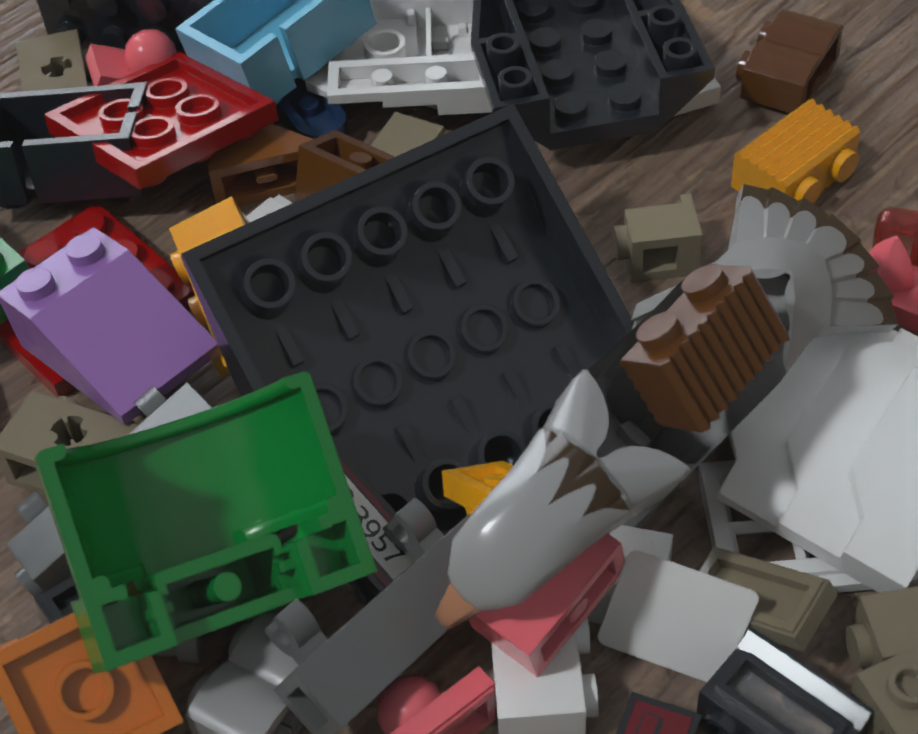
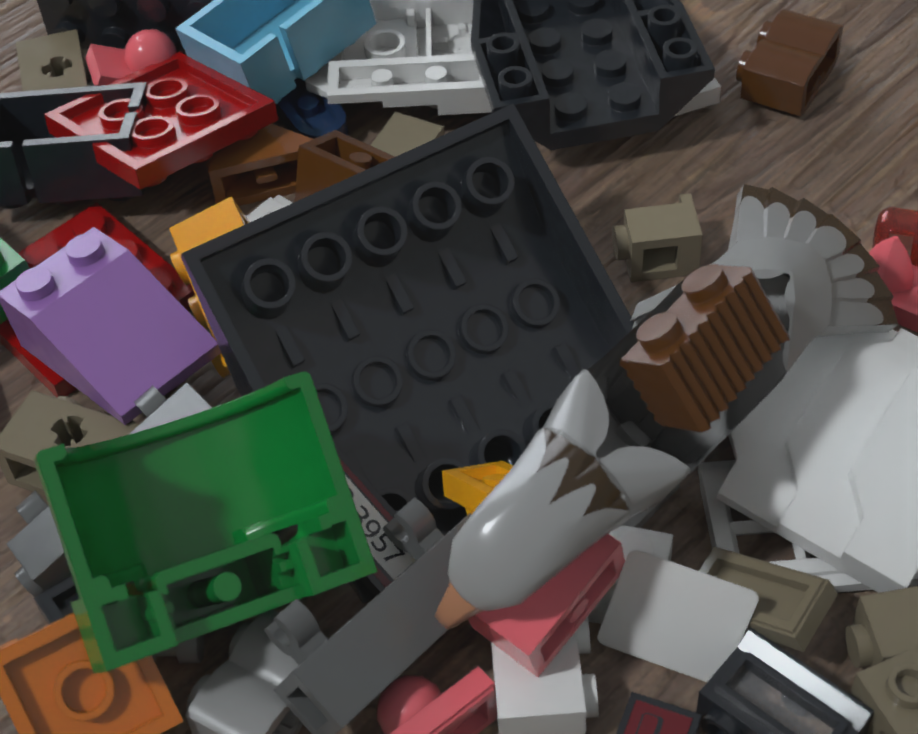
light orange brick [731,98,861,204] -> none

